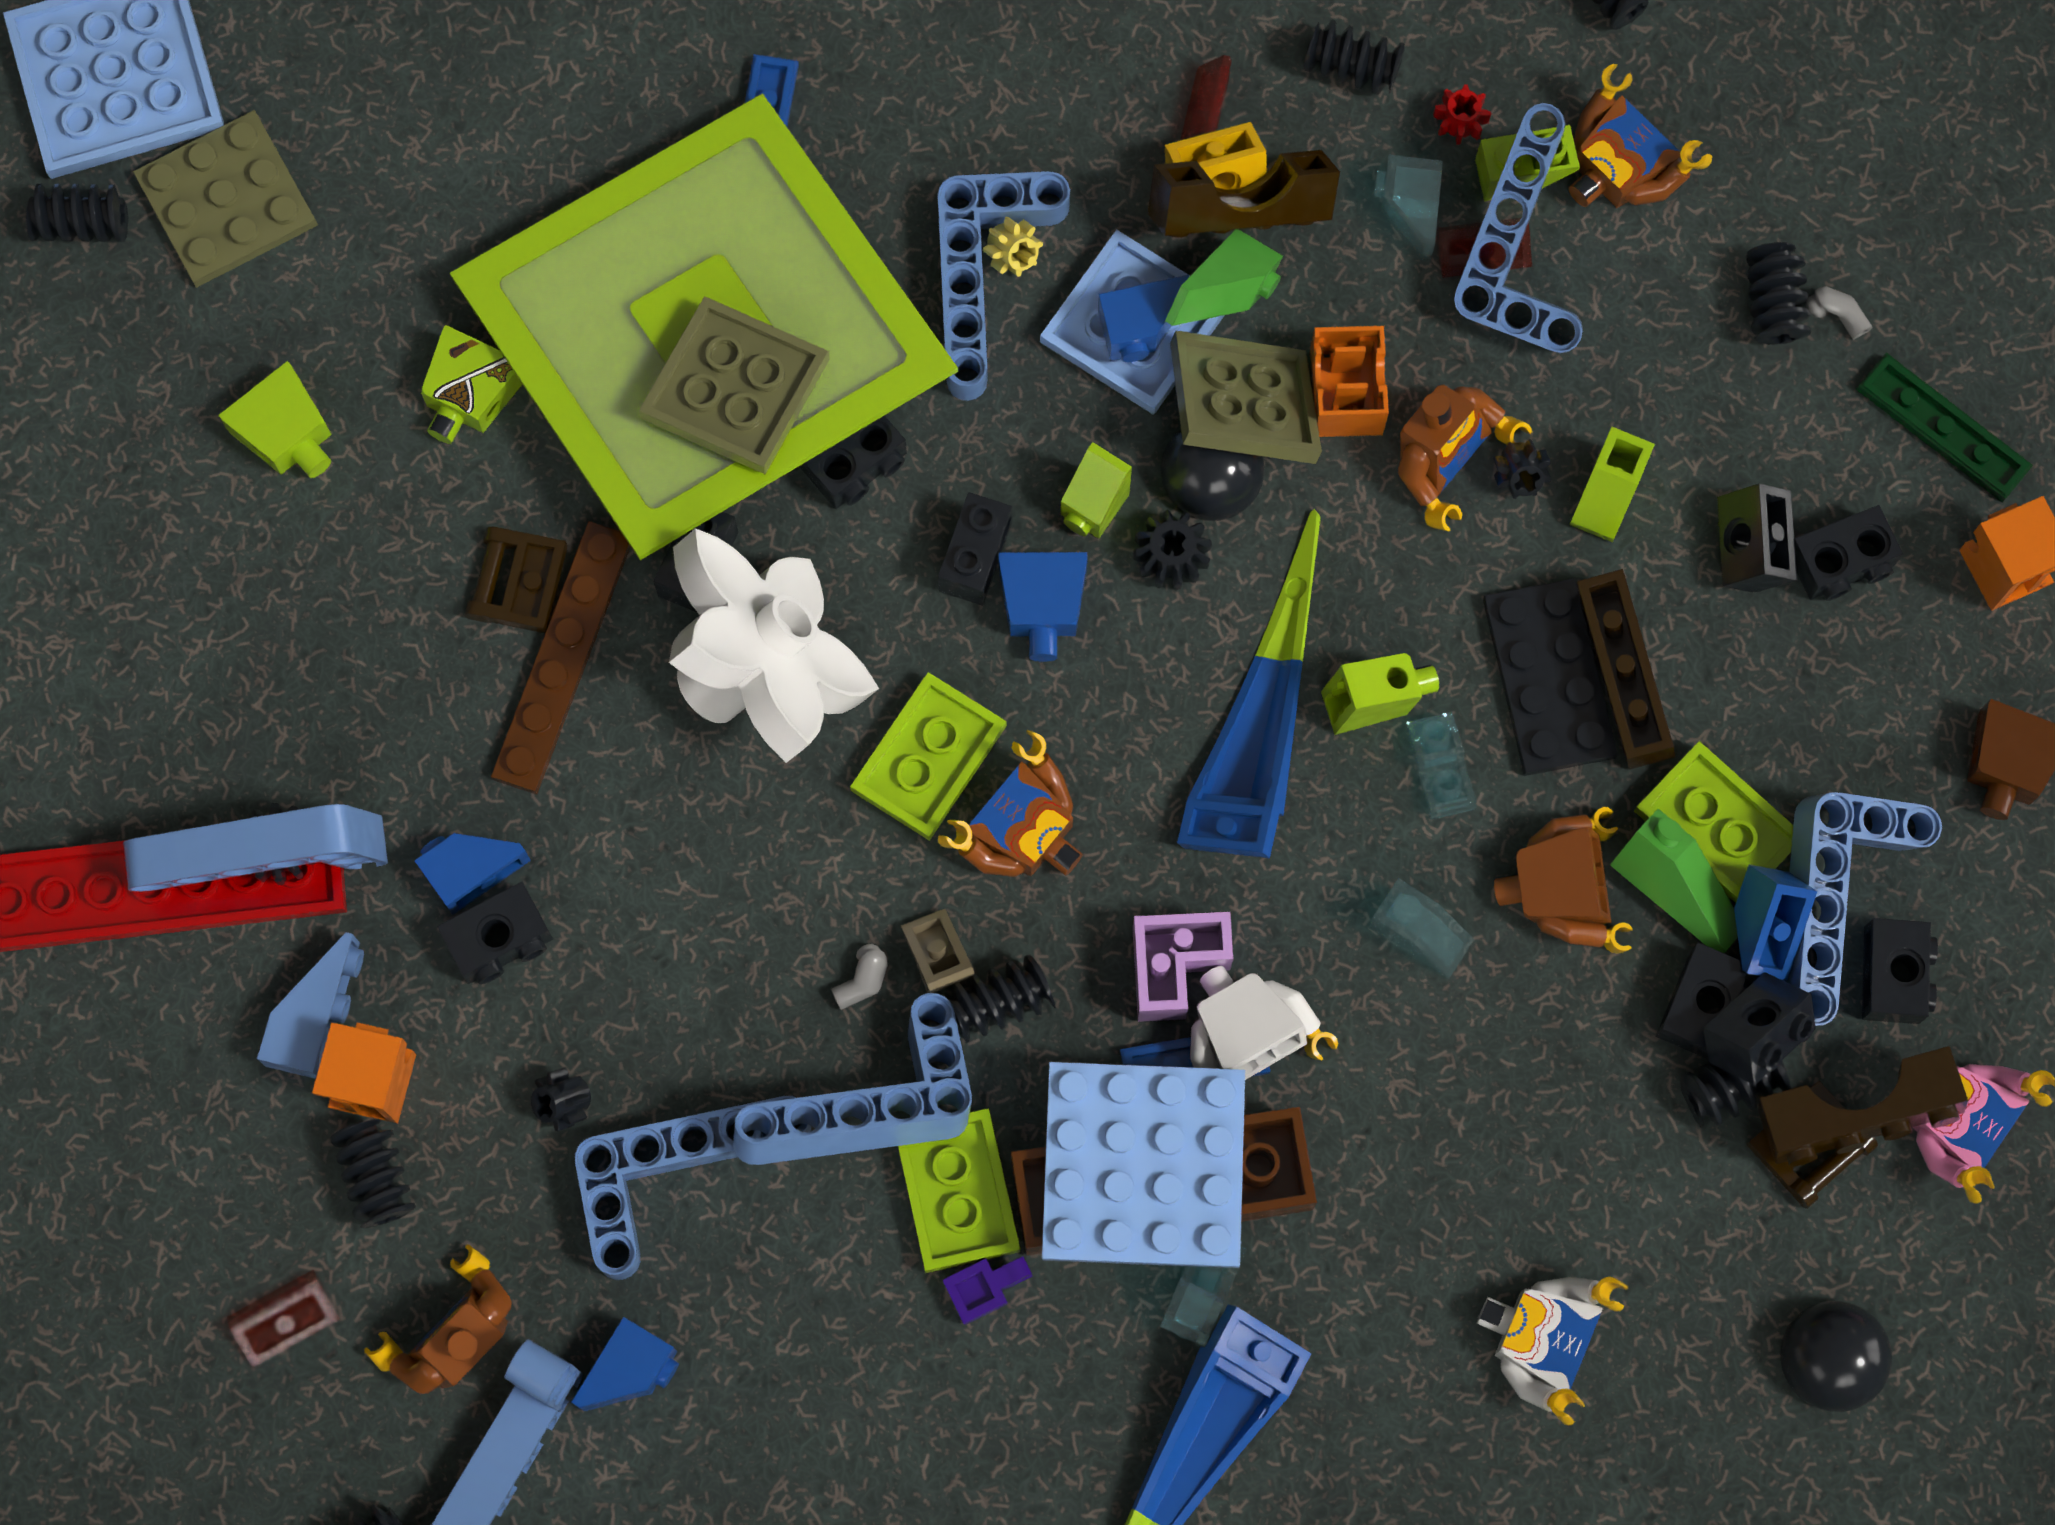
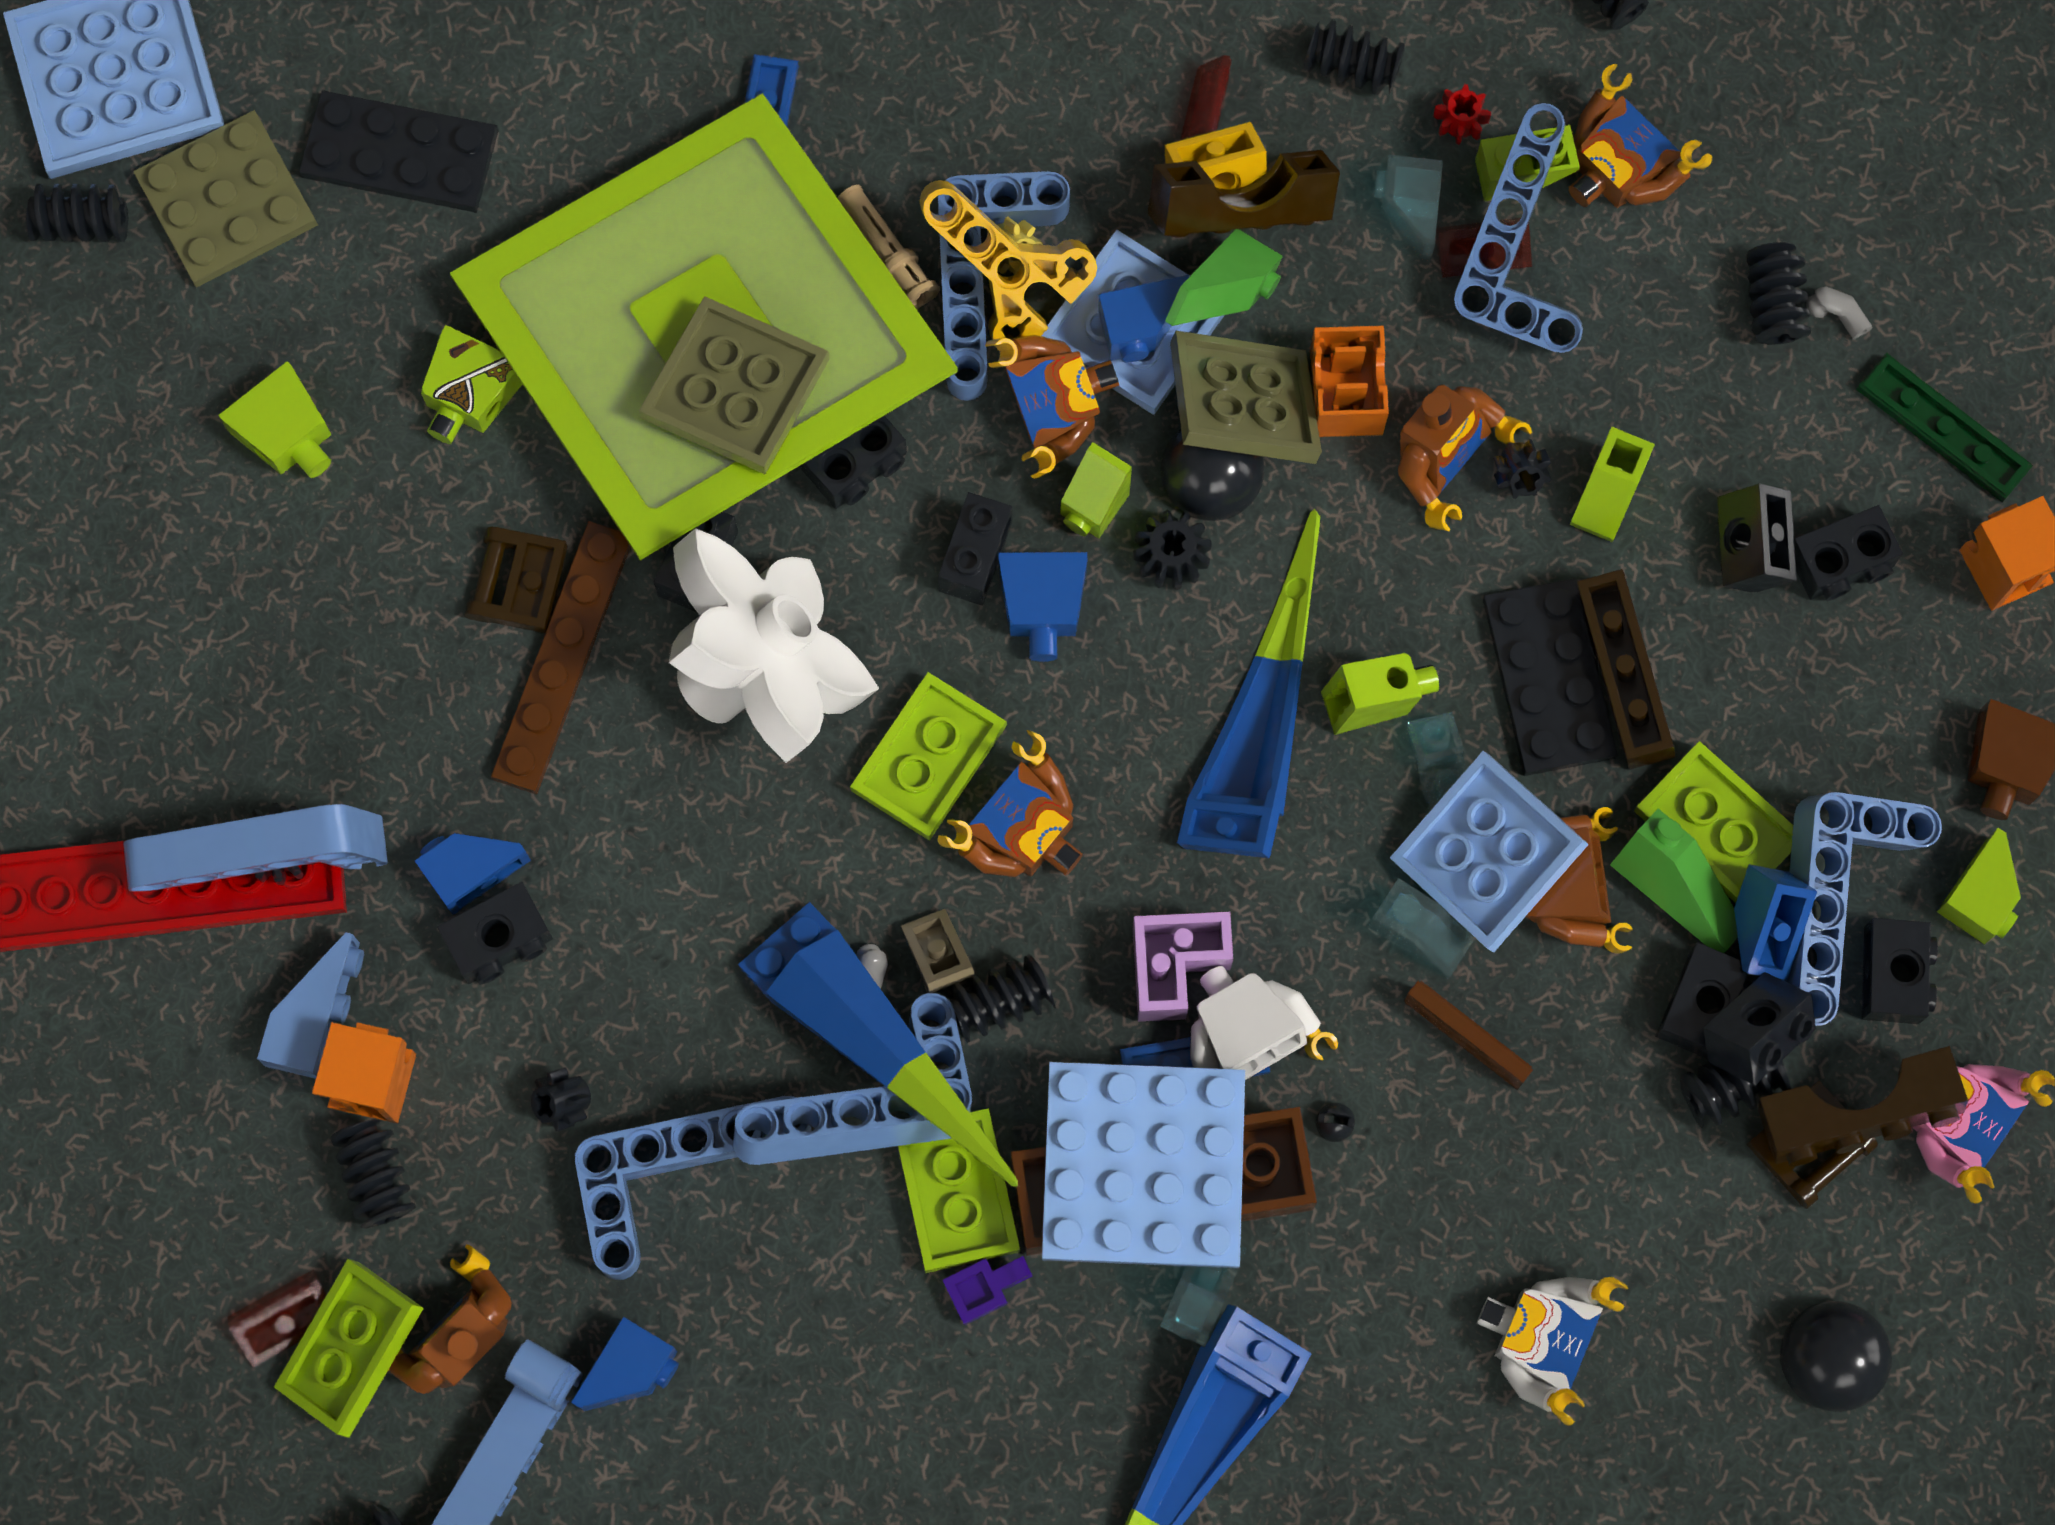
none -> lime plate [274,1259,424,1438]
none -> black plate [299,90,499,213]
none -> blue plate [738,902,1018,1187]
none -> tan pin [838,185,940,309]
none -> yellow beam [920,180,1097,350]
none -> torso [985,335,1119,479]
none -> black hinge [1316,1103,1355,1142]
none -> light blue plate [1390,751,1589,952]
none -> reddish brown tile [1403,981,1533,1090]
none -> lime slope [1937,828,2021,945]

